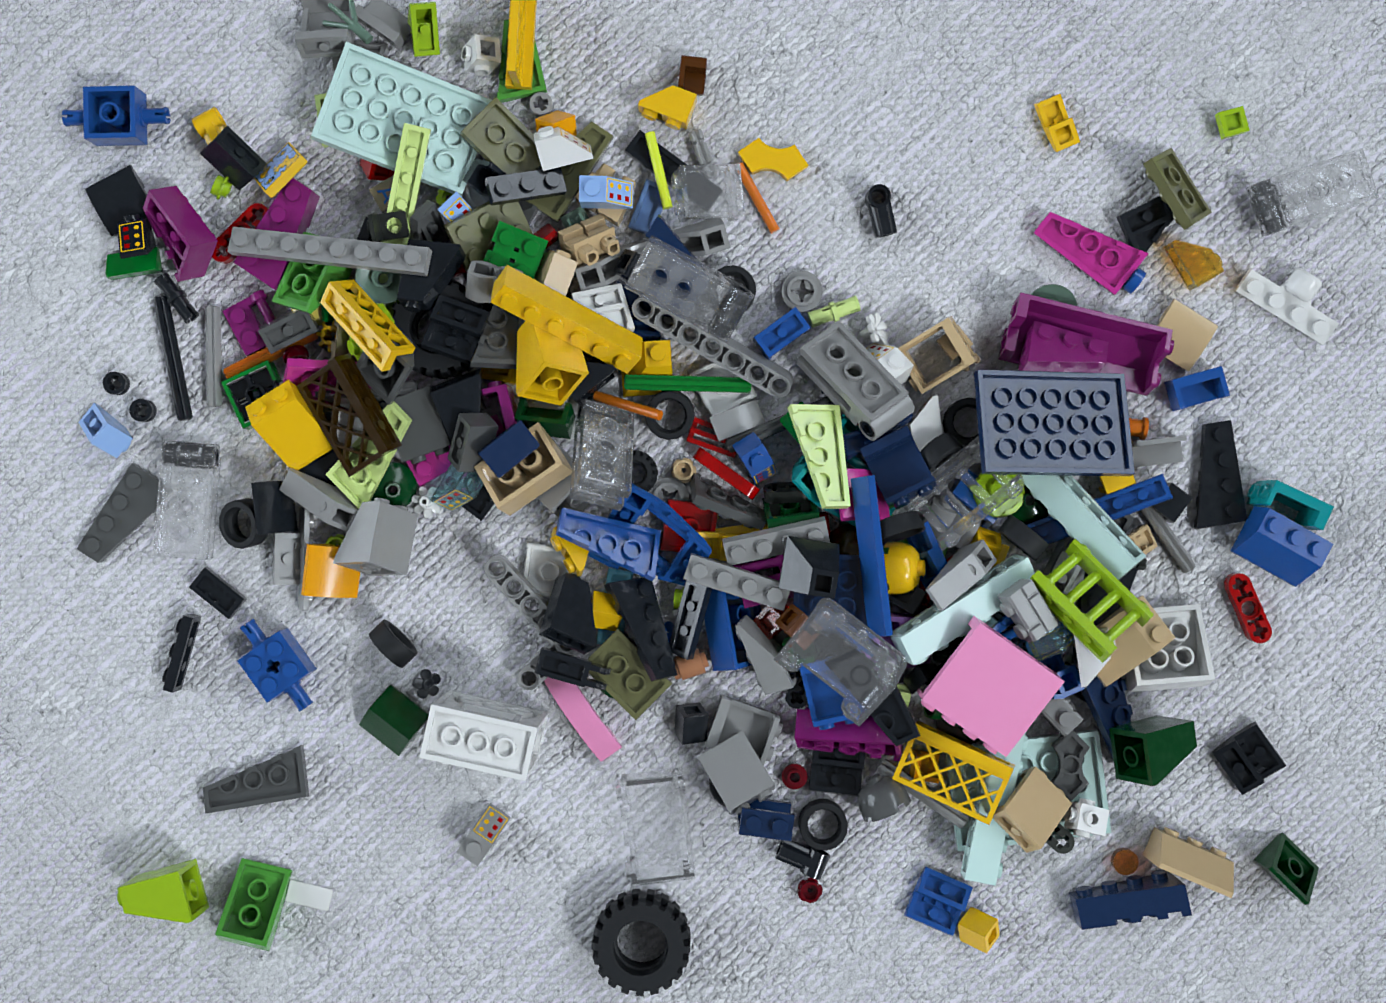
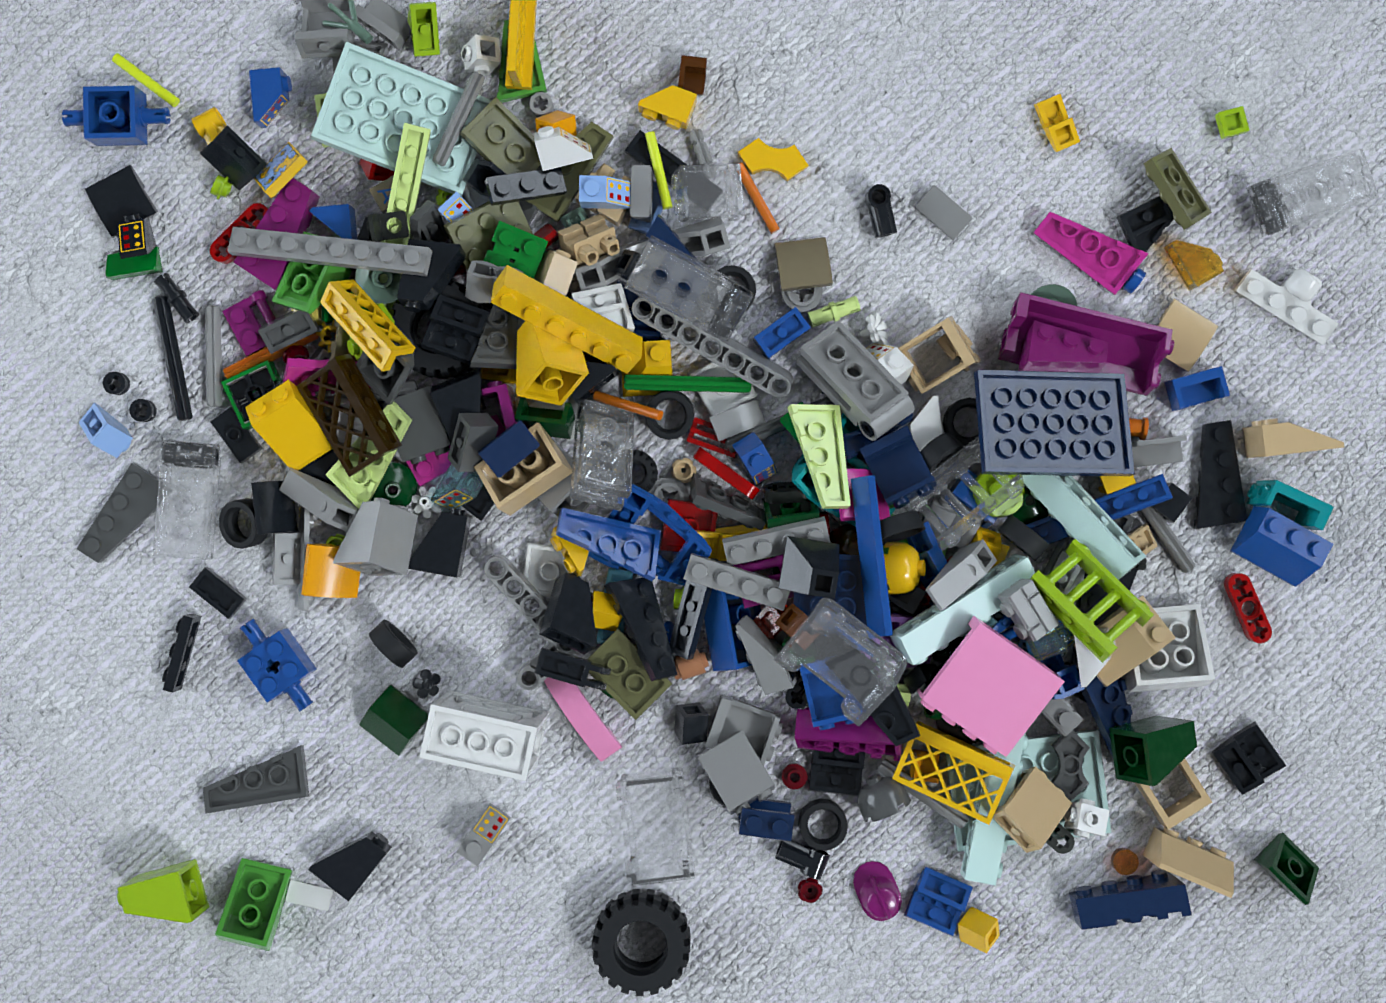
magenta wedge [143,186,218,282] -> none
none -> neon yellow bar [112,53,180,107]
none -> black plate [210,407,263,463]
none -> blue slope [249,67,292,128]
none -> black slope [308,831,392,902]
none -> blue slope [309,204,357,240]
none -> black slope [408,508,472,578]
none -> light grey axle [432,72,485,166]
none -> light grey slope [630,165,653,222]
none -> dark tan slope [775,237,833,291]
none -> magenta piece [853,861,902,921]
none -> light grey slope [915,185,973,240]
none -> tan window [1135,759,1212,830]
none -> tan slope [1242,418,1344,458]

